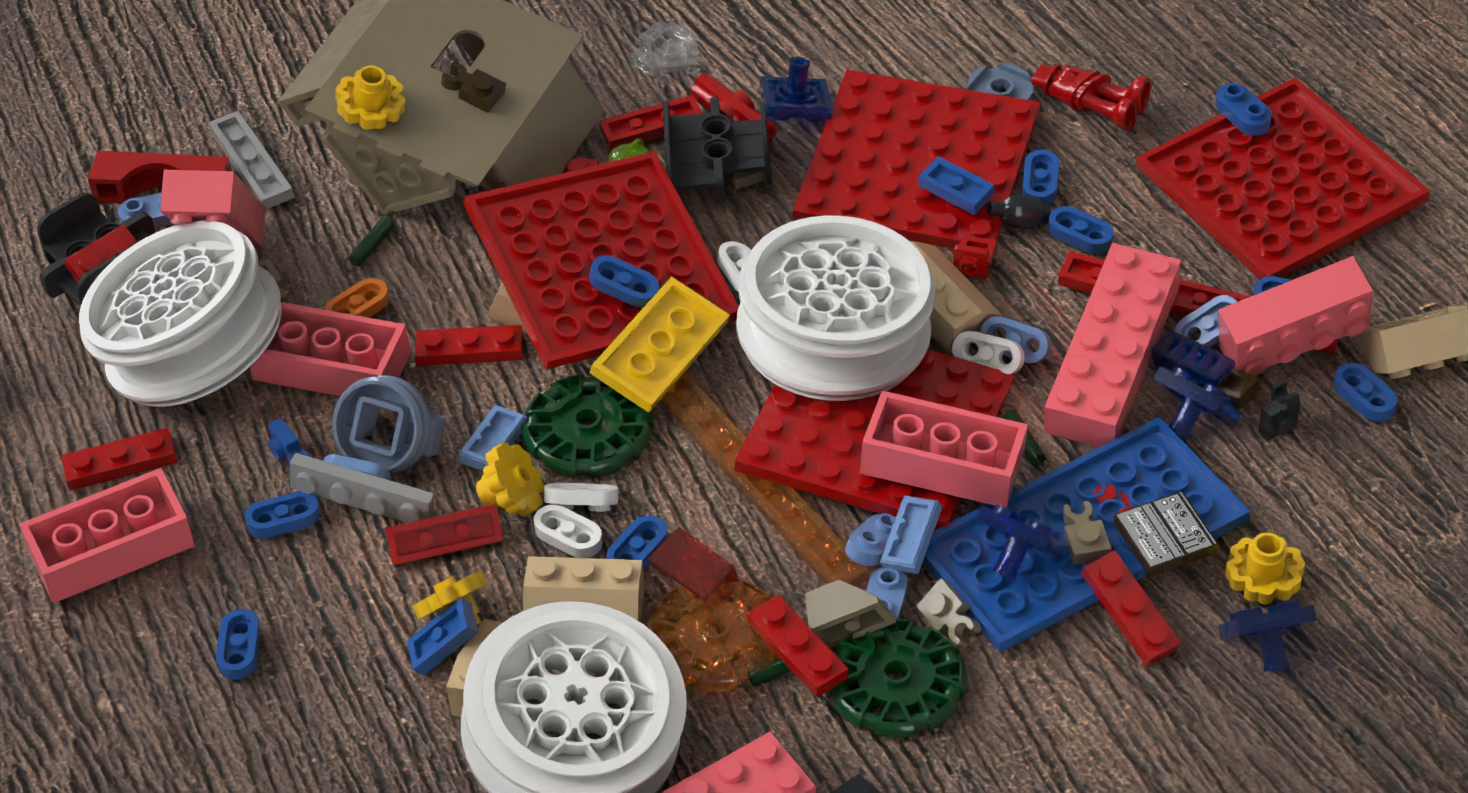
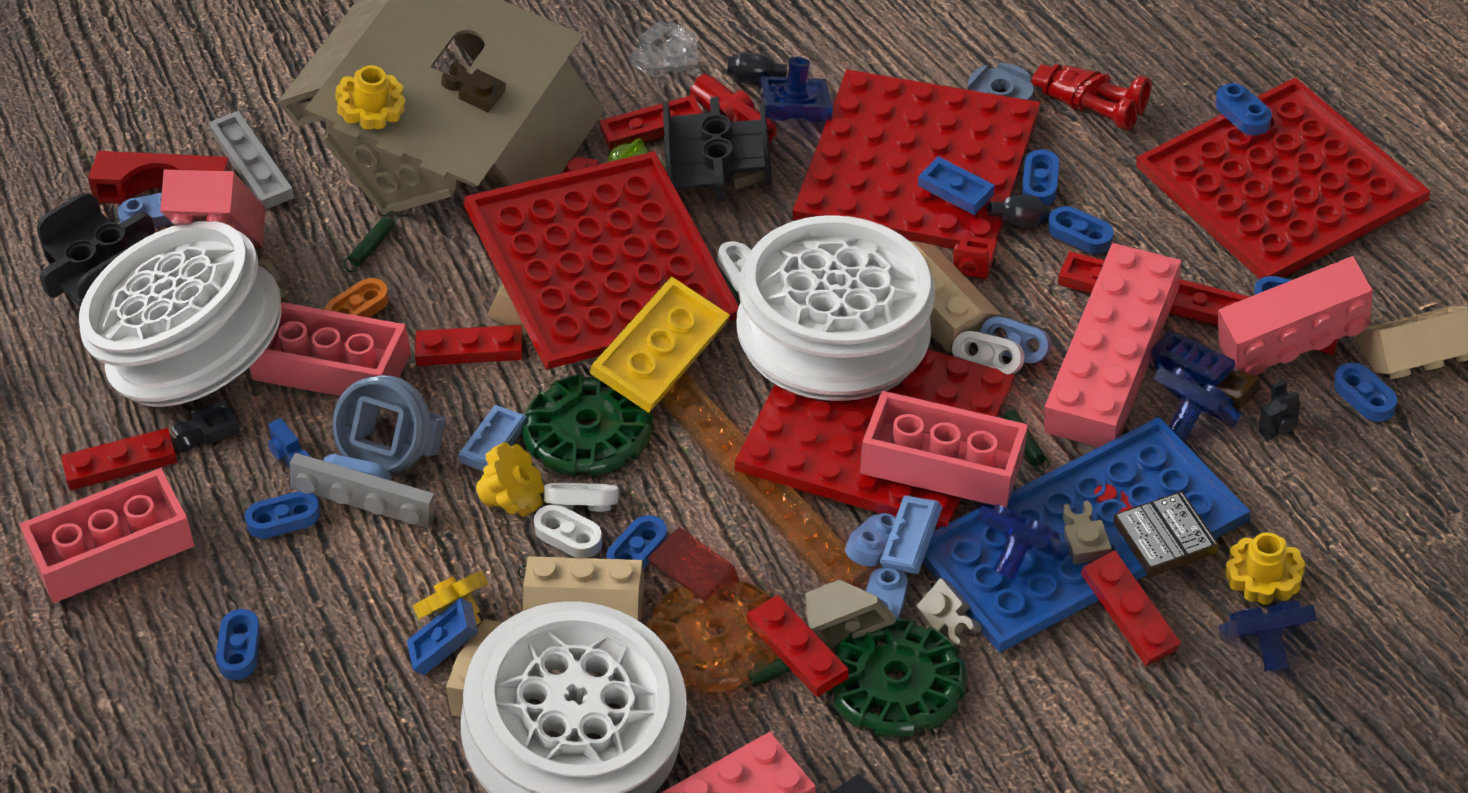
red plate [65,224,137,282] -> none
red plate [385,503,504,565] -> none
blue plate [589,256,659,307] -> none
medium blue plate [1175,295,1238,353] -> none
none -> black plate [171,400,240,452]
none -> black plant [727,52,787,84]

